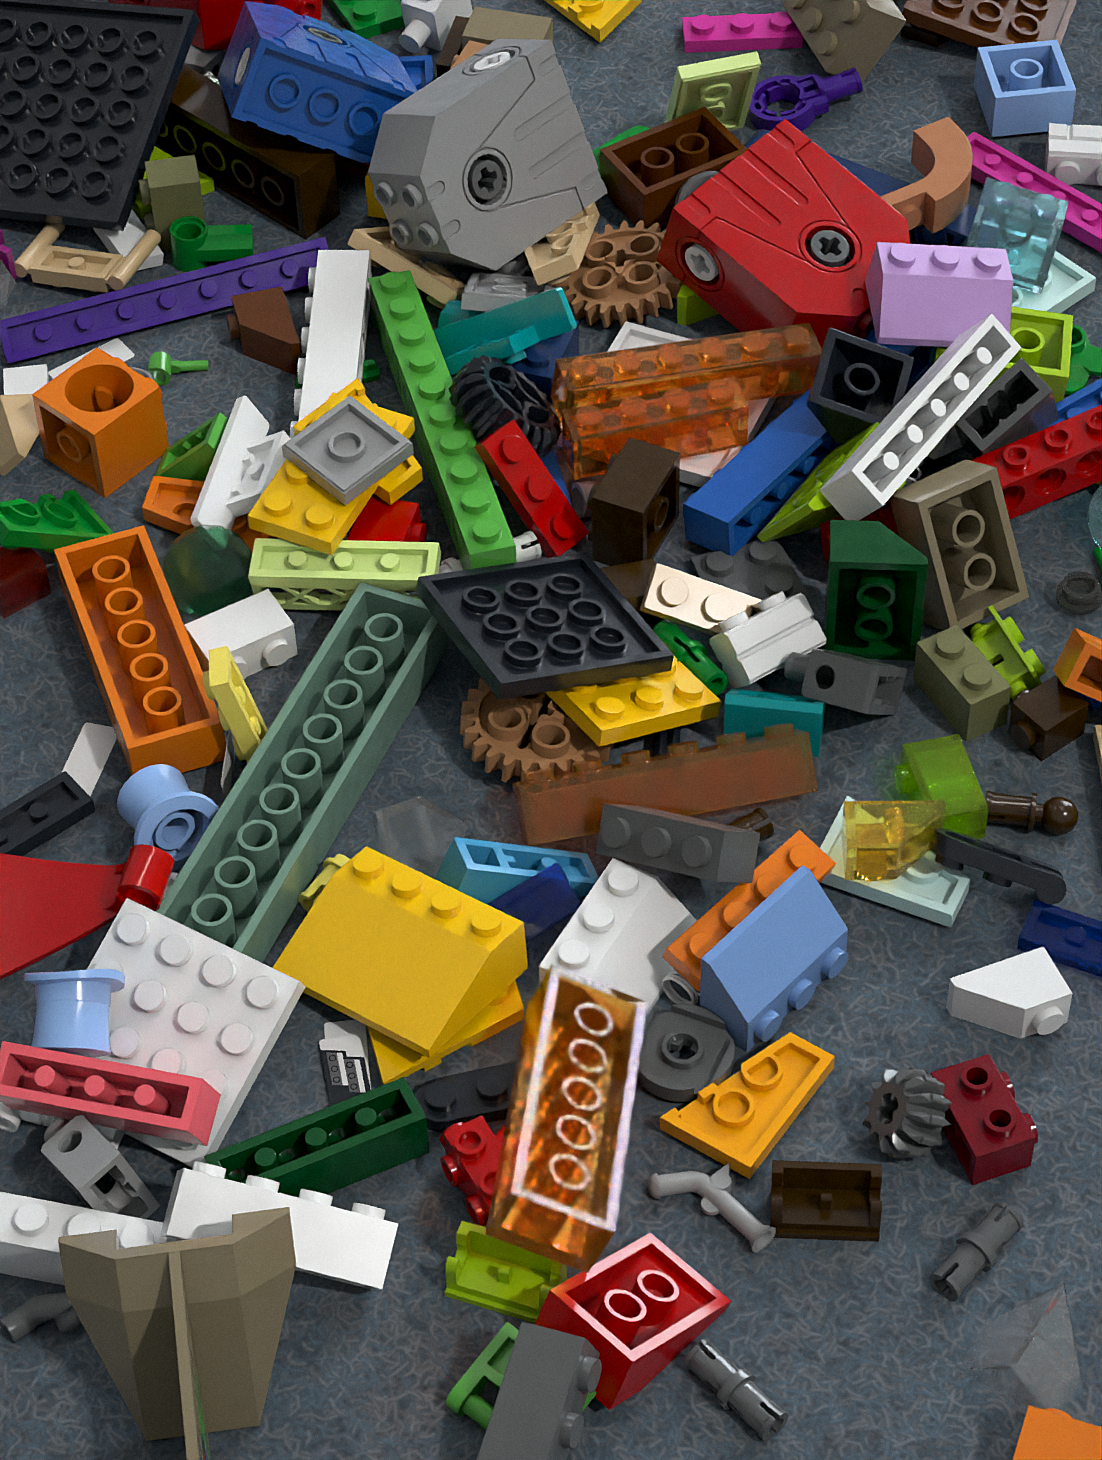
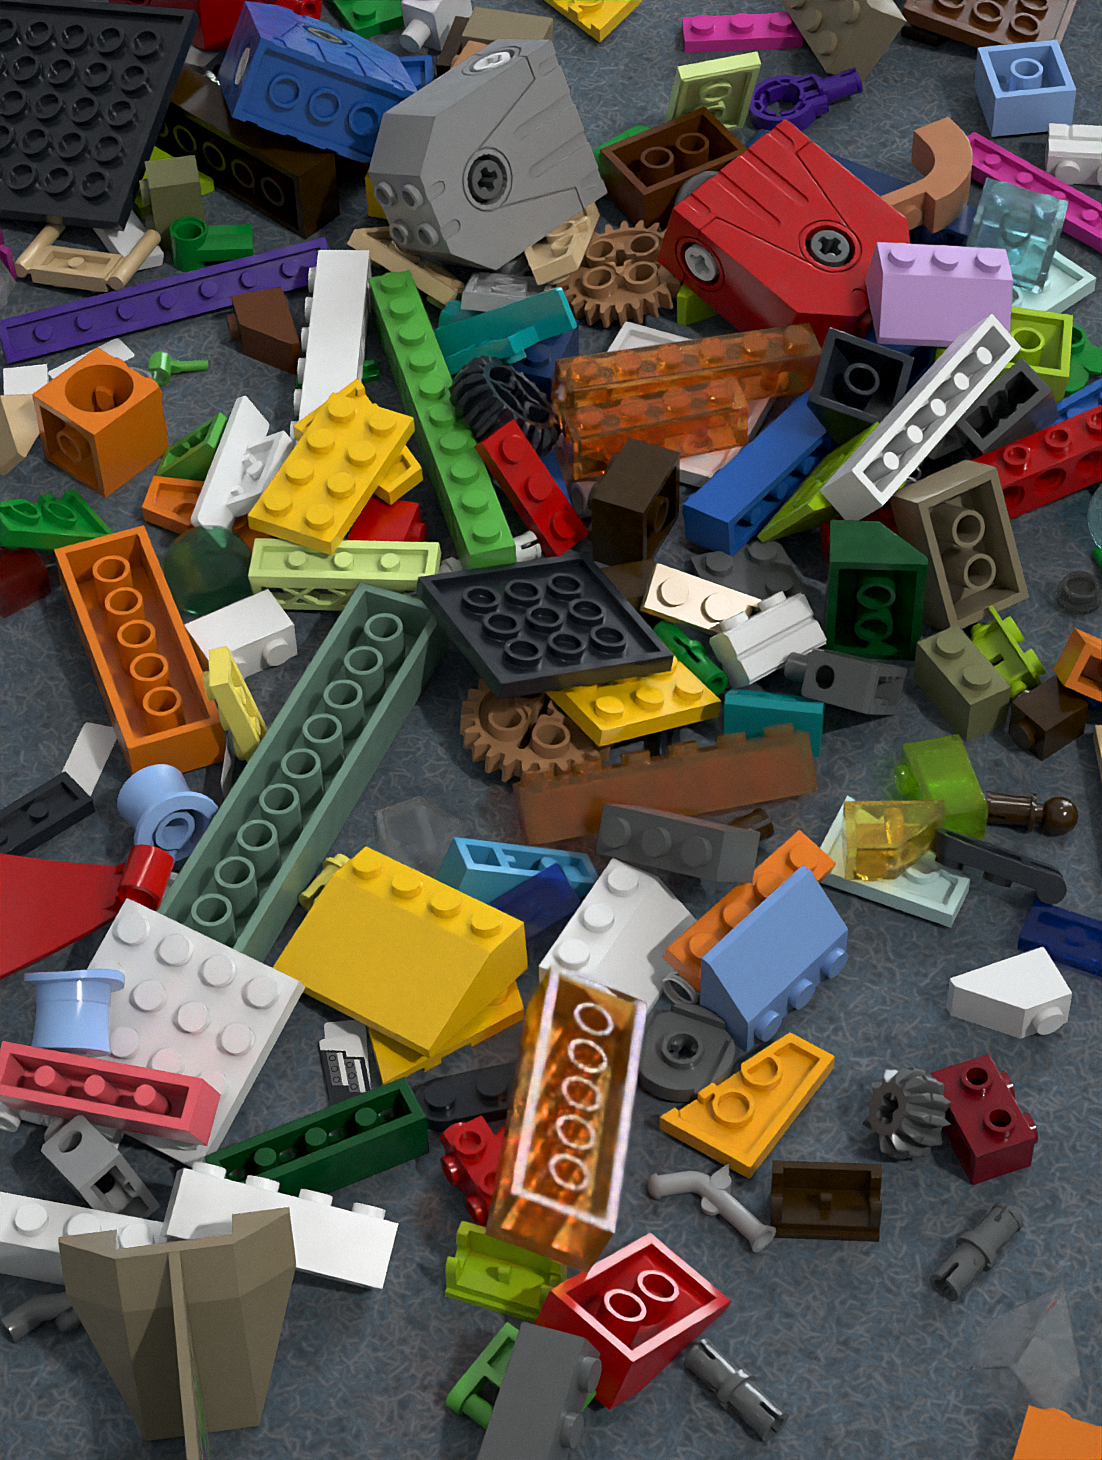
light grey tile [282,396,414,505] -> none

